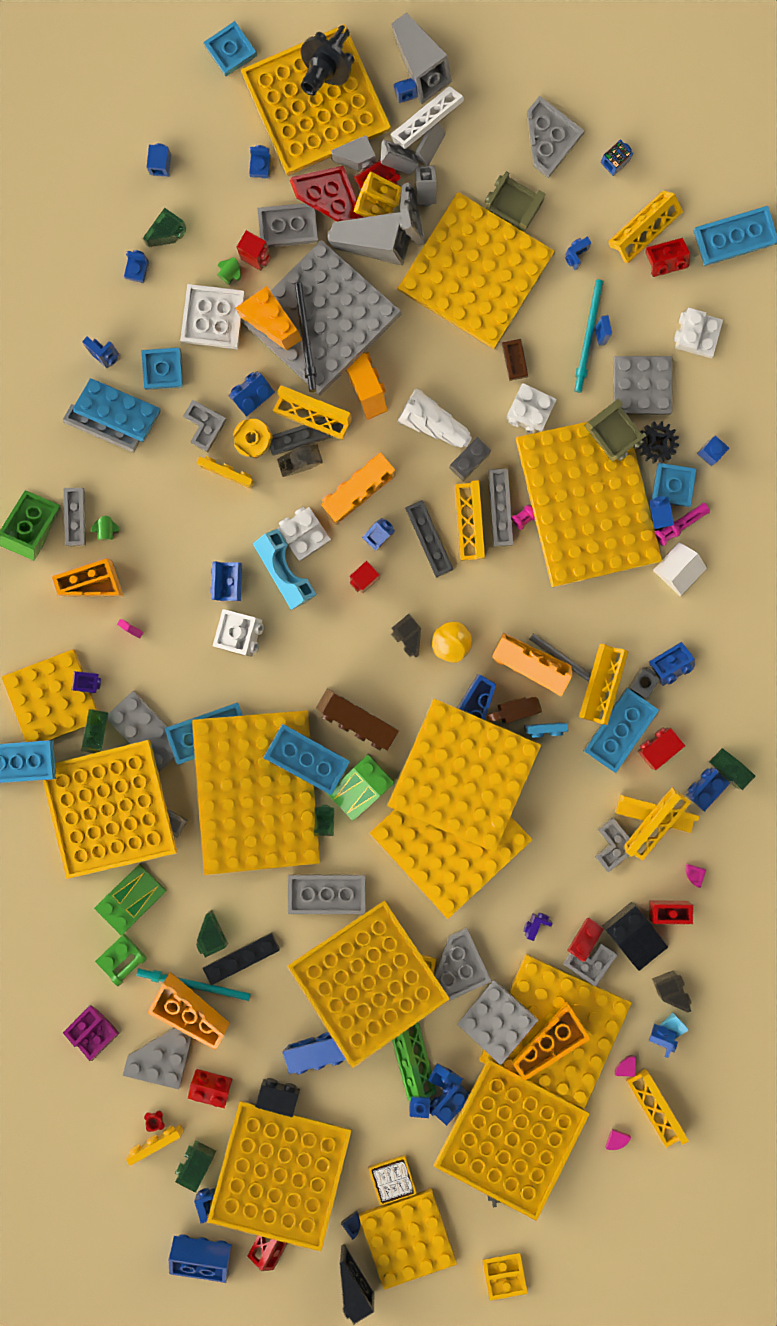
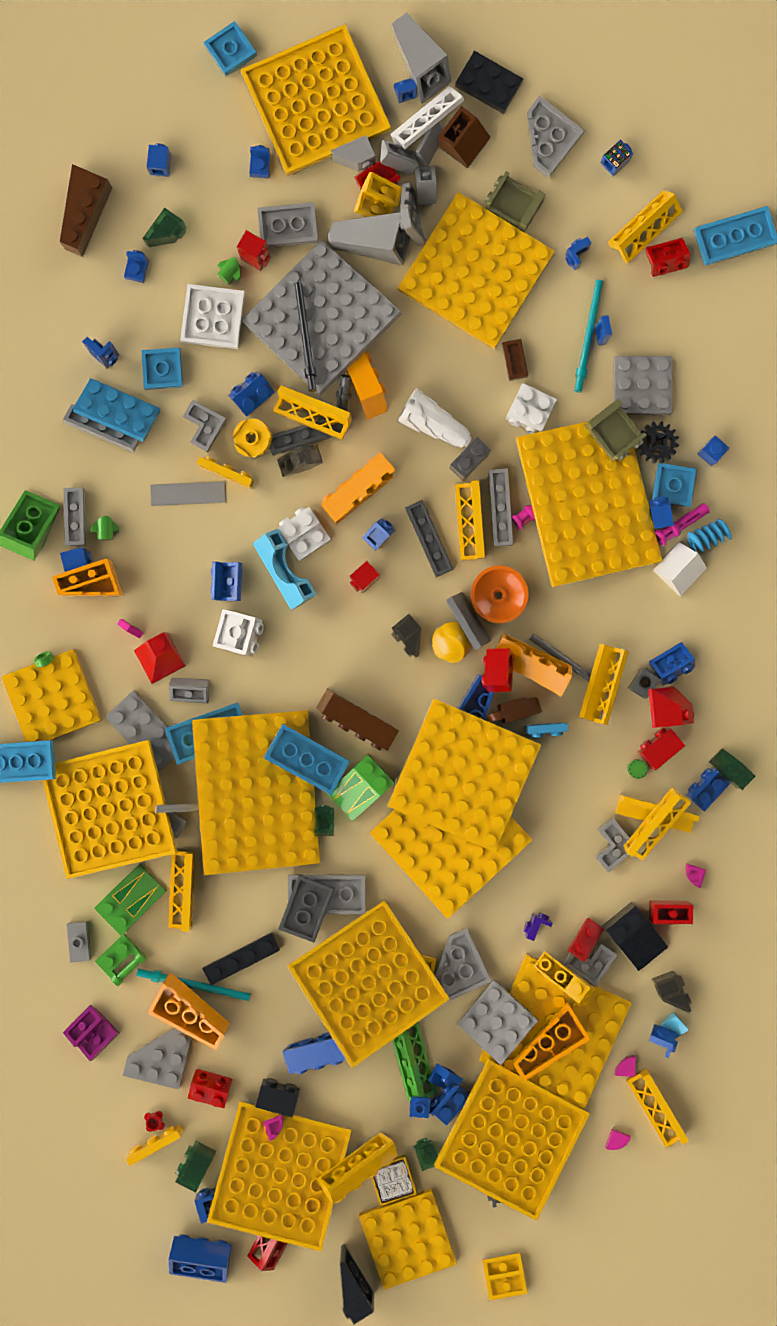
dark purple bracket [72,671,101,693] -> none
clear green slope [80,709,108,753] -> none
clear green slope [196,909,228,958] -> none
light orange wedge [235,286,302,351] -> none
red plate [290,166,363,222] -> none
black piece [301,25,355,96] -> none
dark blue tile [341,1211,361,1240] -> none
dark azure plate [583,688,659,773] -> none
white plate [674,308,723,358] -> none
none -> bright green tile [33,651,54,667]
none -> reddish brown wedge [59,164,112,257]
none -> blue brick [60,547,93,572]
none -> light grey plate [67,921,91,963]
none -> red slope [134,632,186,684]
none -> light grey sticker [151,481,225,506]
none -> light grey bar [155,803,199,813]
none -> yellow fence [168,851,195,932]
none -> light grey slope [169,678,209,703]
none -> dark pink tile [264,1115,283,1141]
none -> dark grey tile [278,874,335,943]
none -> yellow slope [317,1132,398,1204]
none -> dark grey pin [336,374,351,411]
none -> clear green bracket [413,1138,438,1171]
none -> reddish brown slope [437,106,491,169]
none -> dark grey tile [446,592,491,650]
none -> black plate [455,50,523,114]
none -> orange dish [470,565,529,623]
none -> red brick [482,648,514,692]
none -> yellow slope [533,951,596,1005]
none -> bright green tile [627,759,648,779]
none -> red slope [648,686,694,728]
none -> dark azure piece [687,519,732,553]

